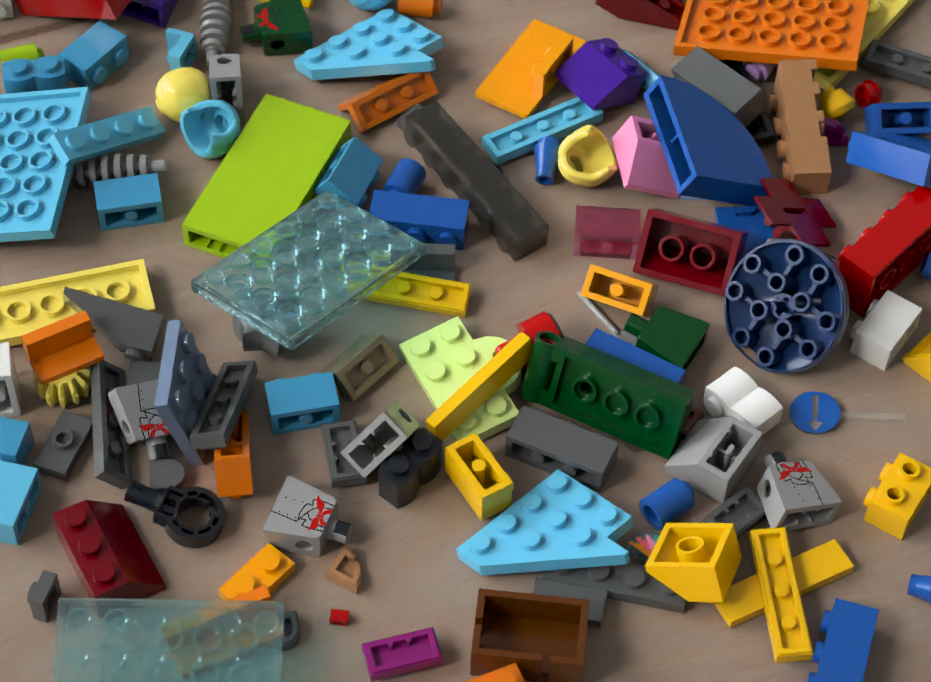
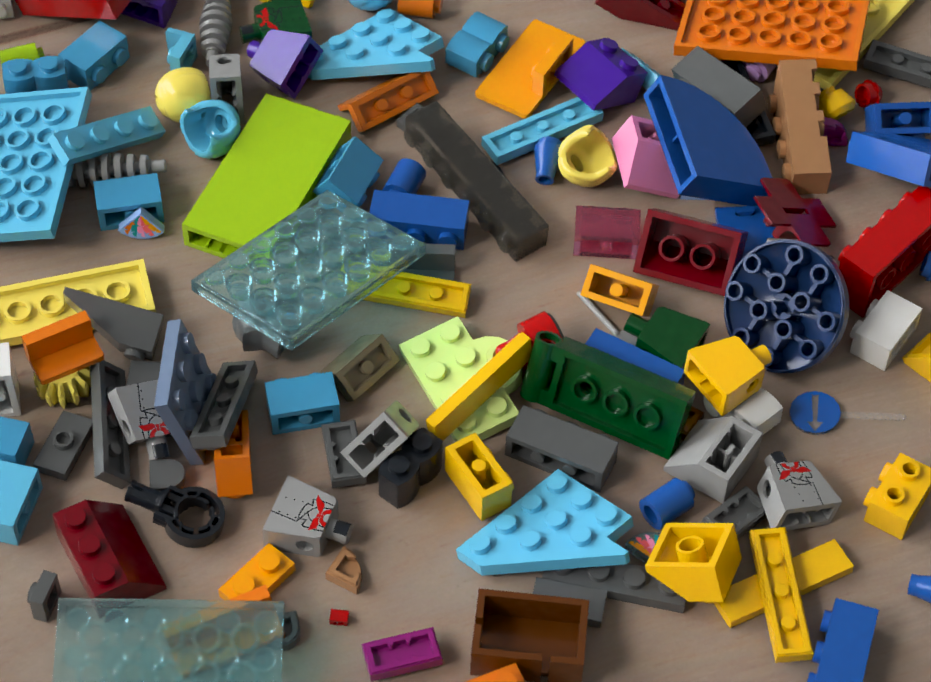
none -> tile [118,207,165,239]
none -> torso [247,29,323,99]
none -> dark azure brick [445,11,510,77]
none -> yellow torso [684,336,772,416]

